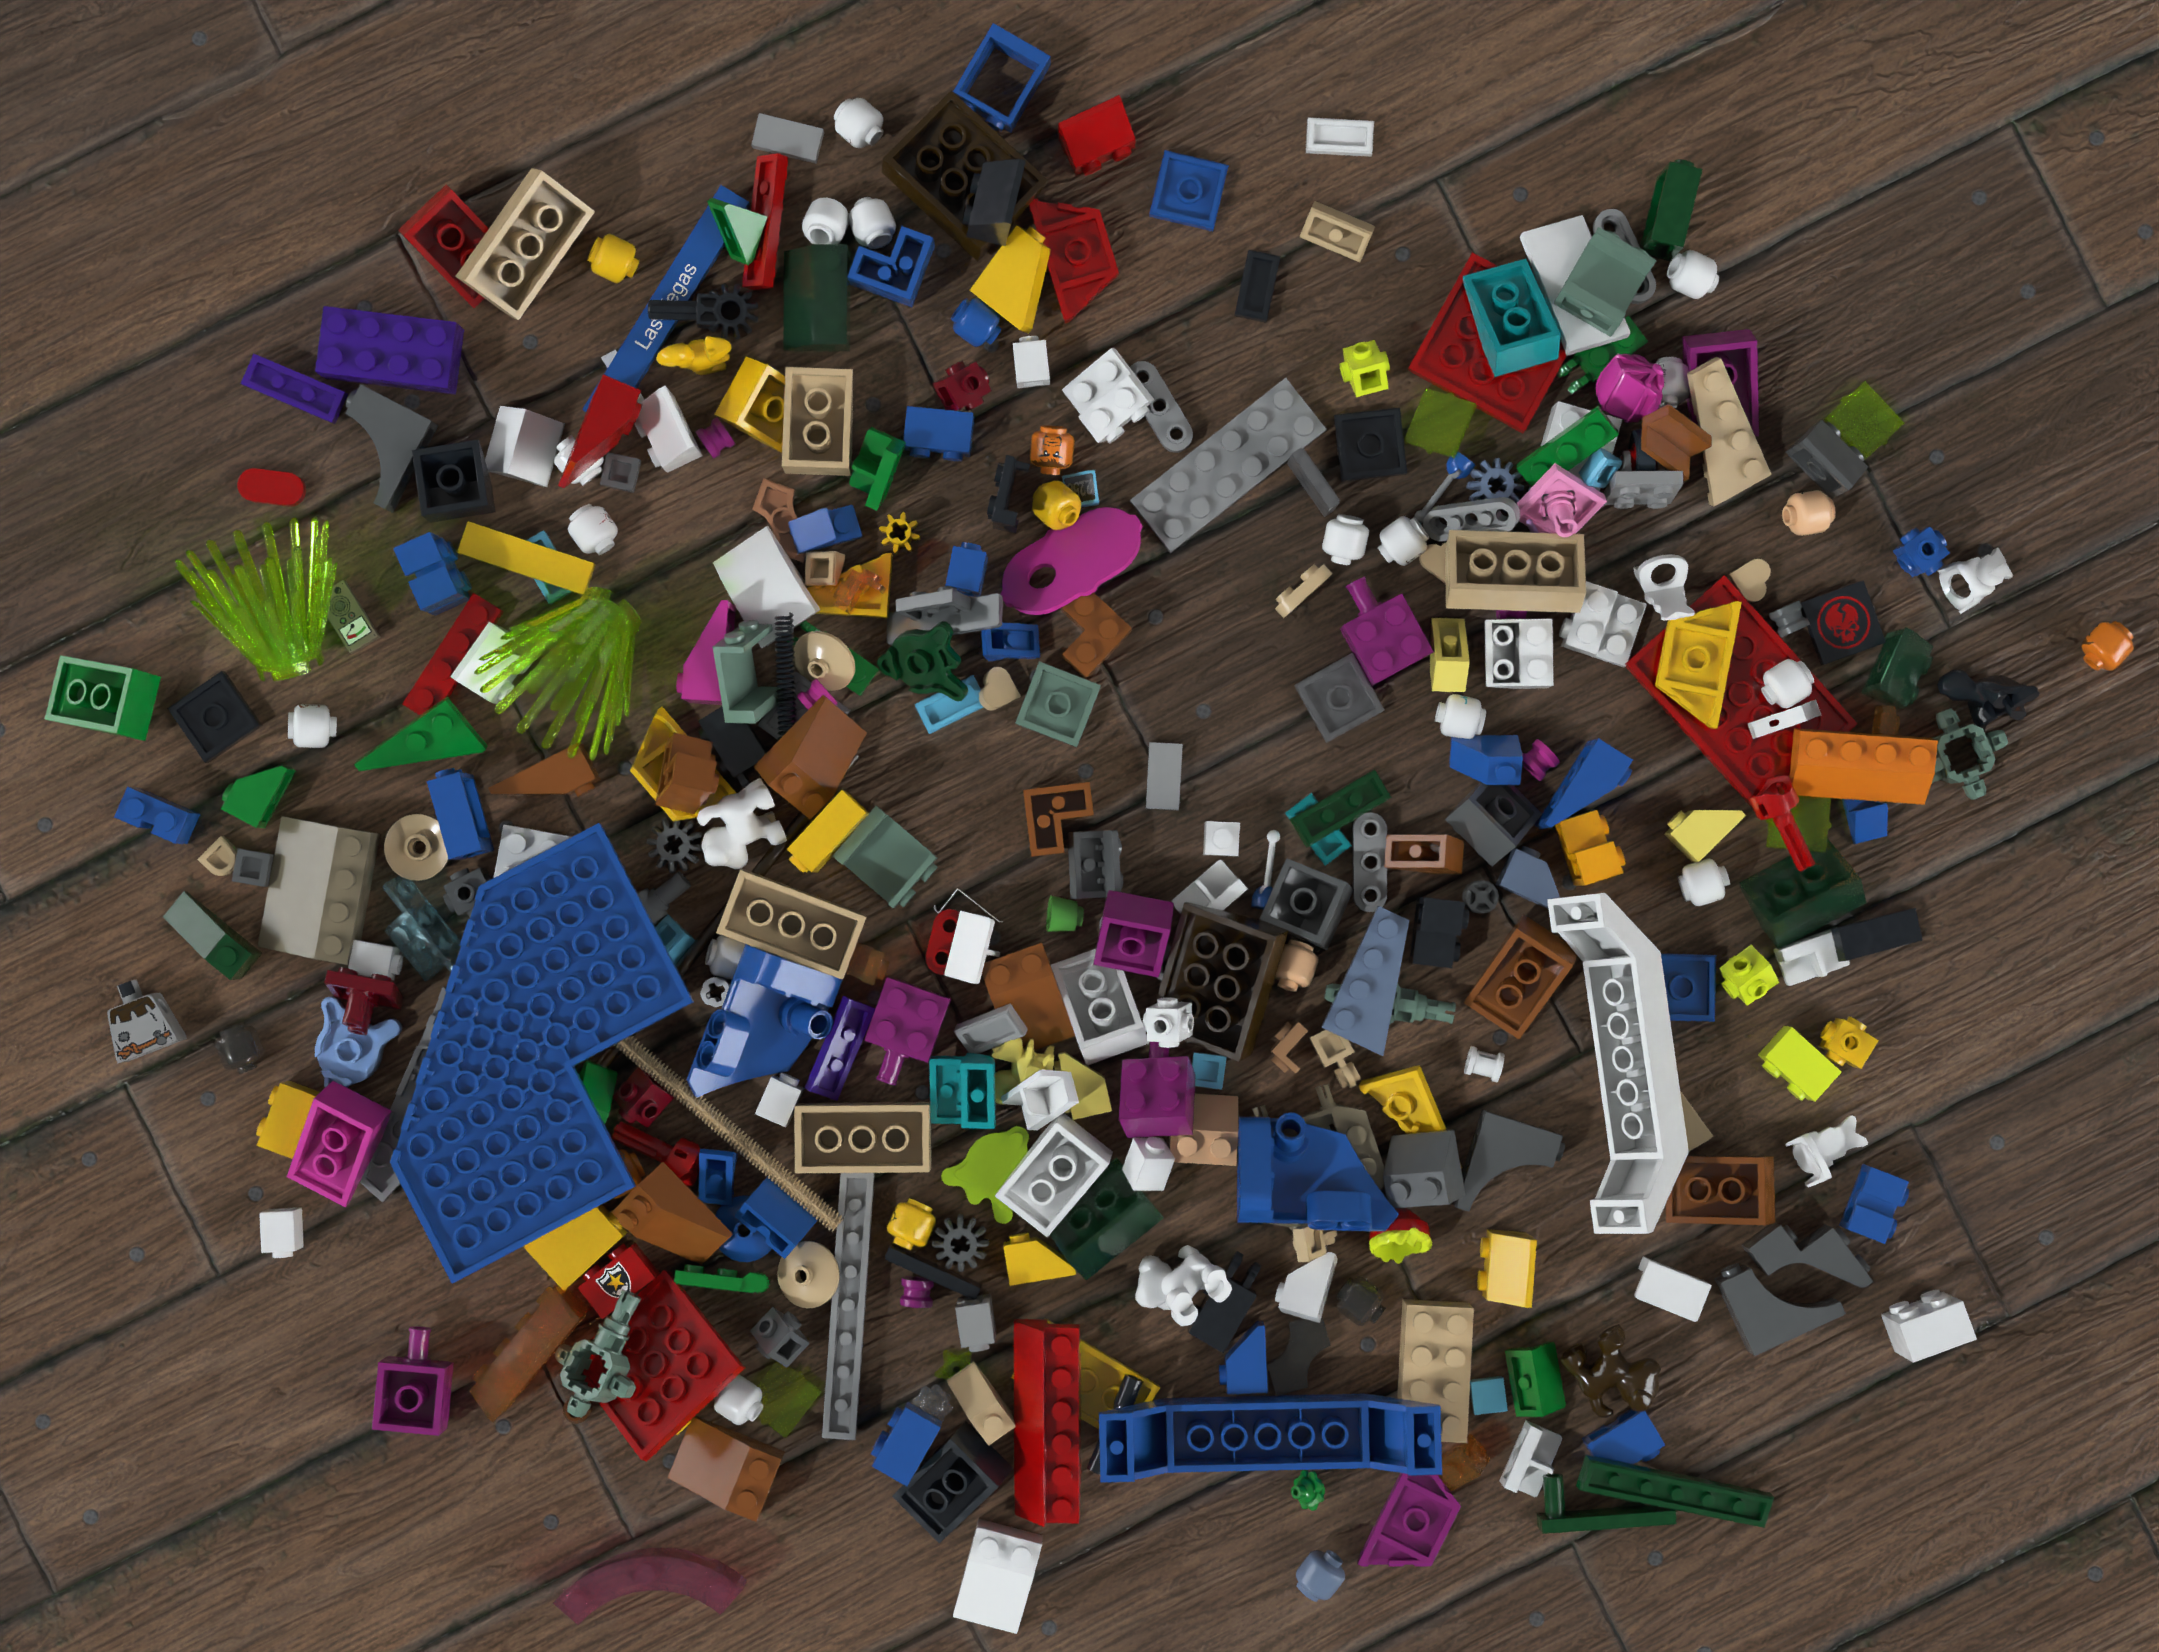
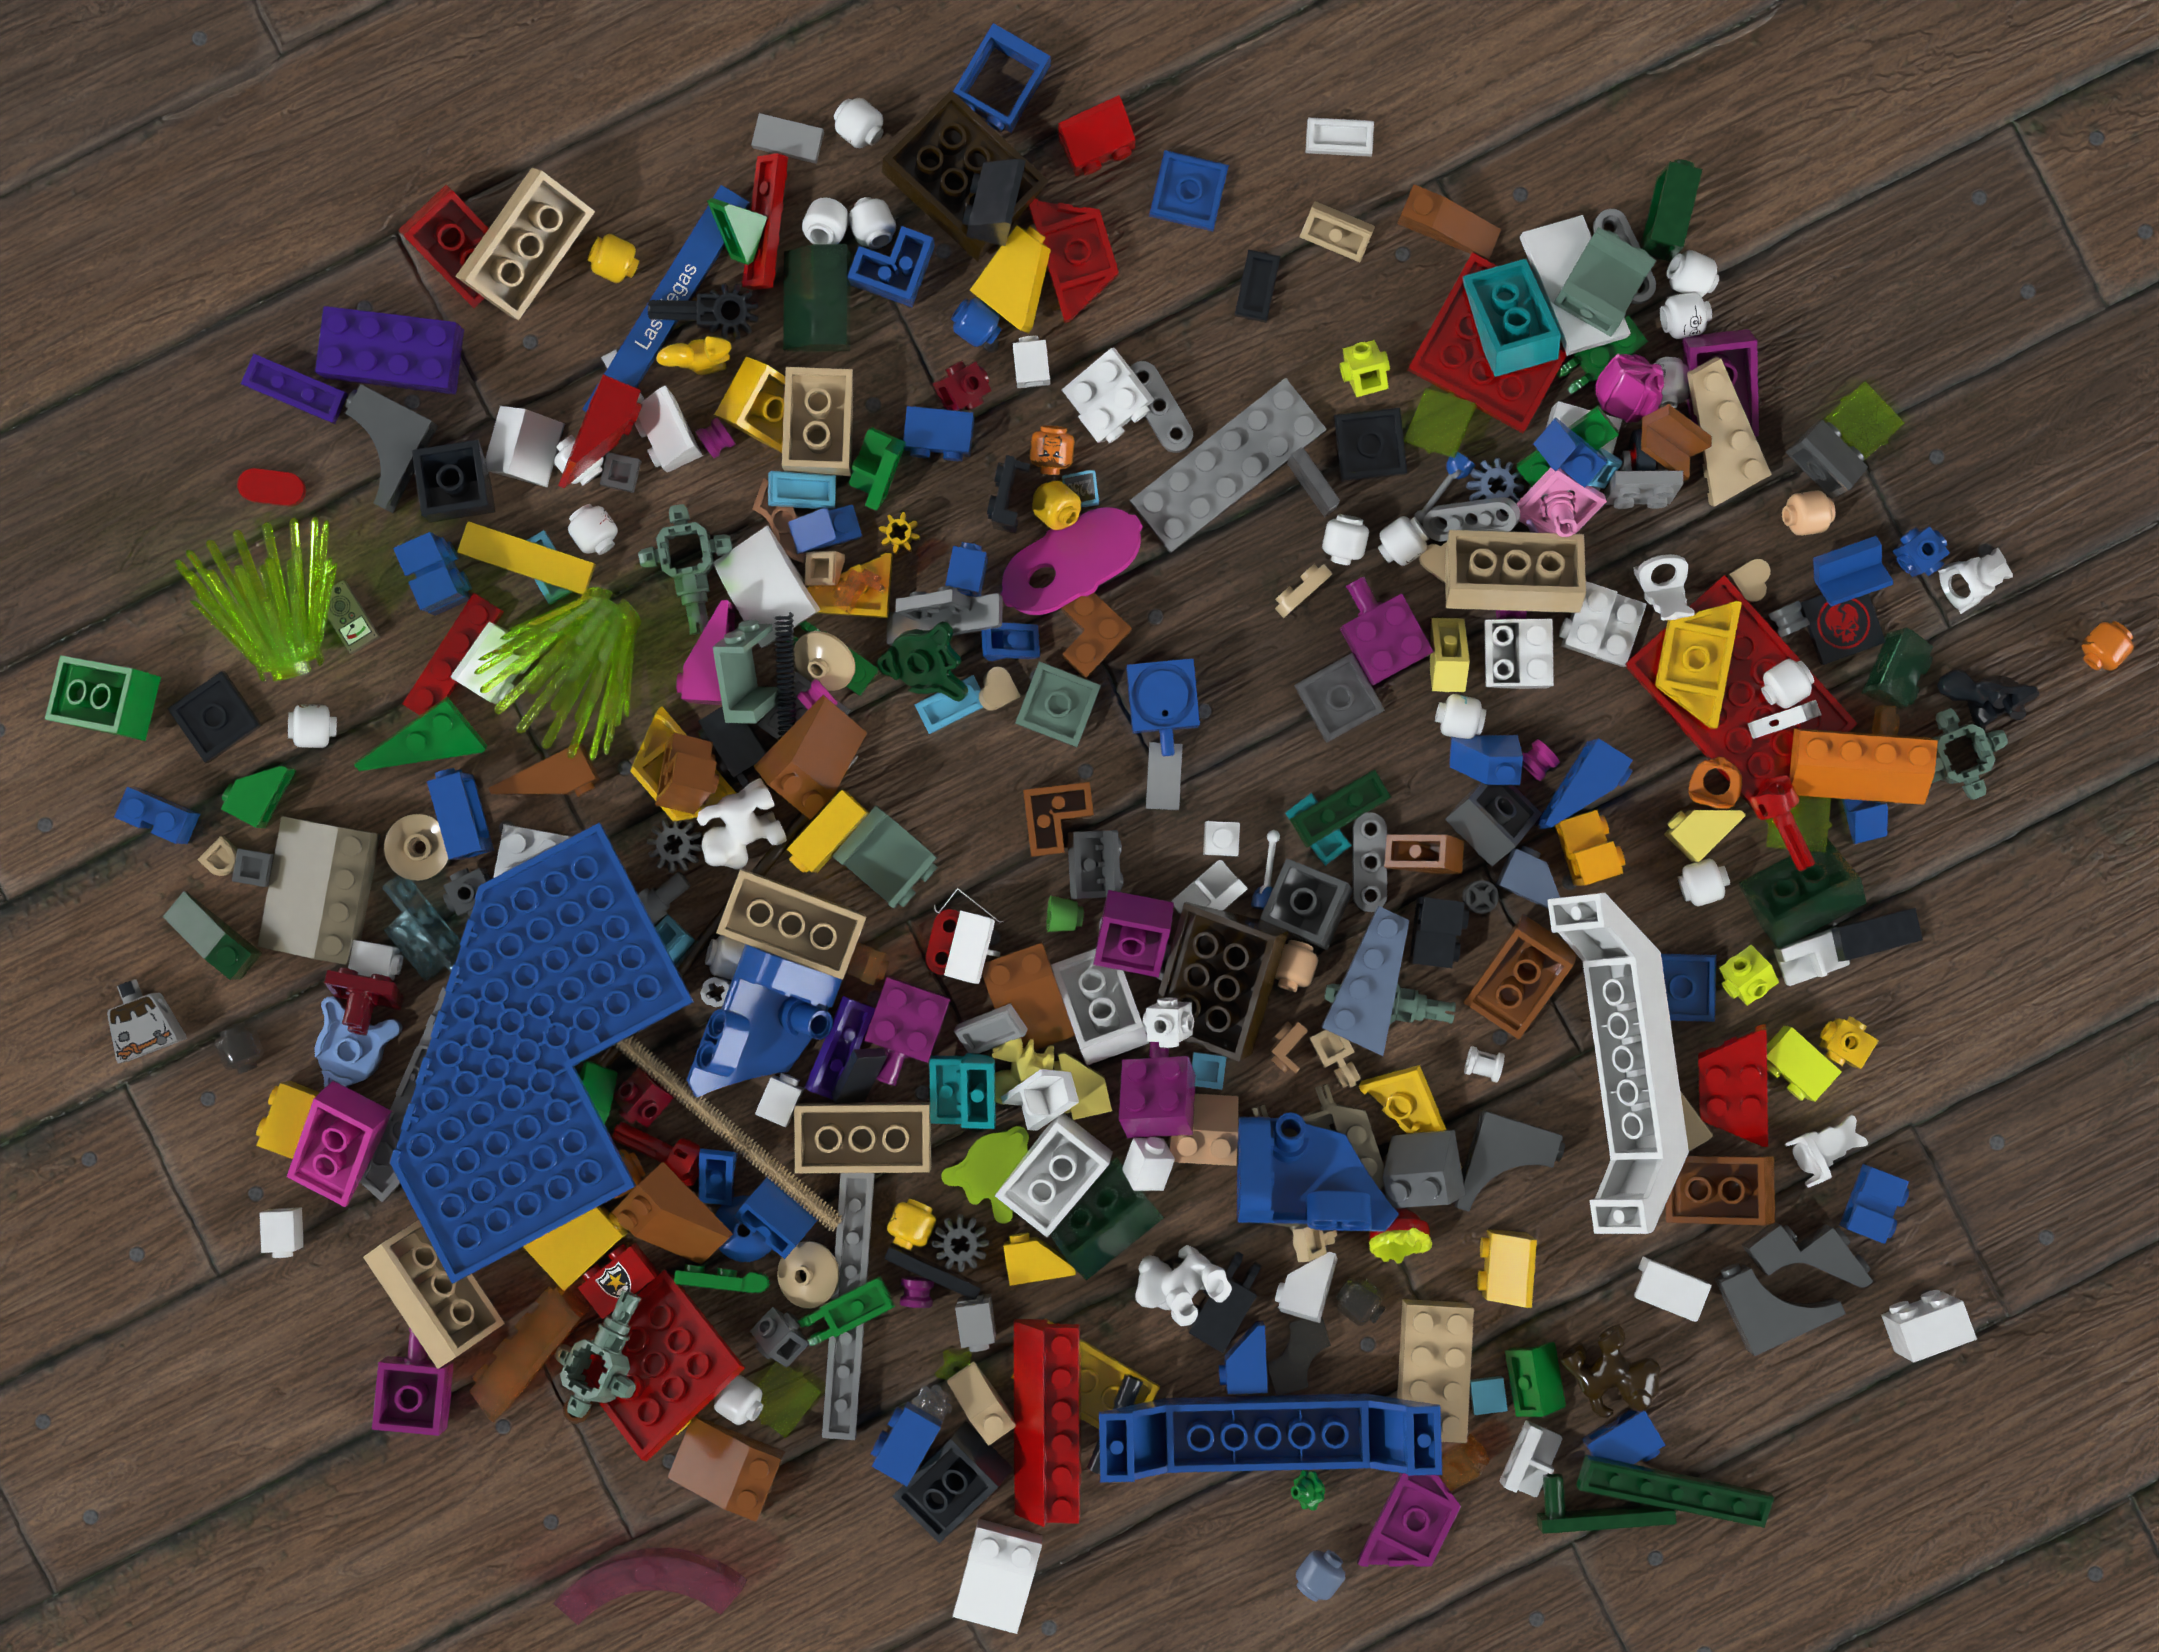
none -> tan brick [363,1220,505,1369]
none -> sand green piece [638,504,733,635]
none -> medium azure tile [768,471,836,510]
none -> green hinge [798,1276,895,1346]
none -> black tile [831,1048,887,1104]
none -> blue piece [1126,658,1200,757]
none -> dark orange slope [1397,184,1501,261]
none -> blue slope [1533,417,1607,488]
none -> white head [1660,292,1712,339]
none -> orange piece [1688,757,1742,809]
none -> red wing [1698,1024,1768,1147]
none -> blue panel [1813,536,1893,607]

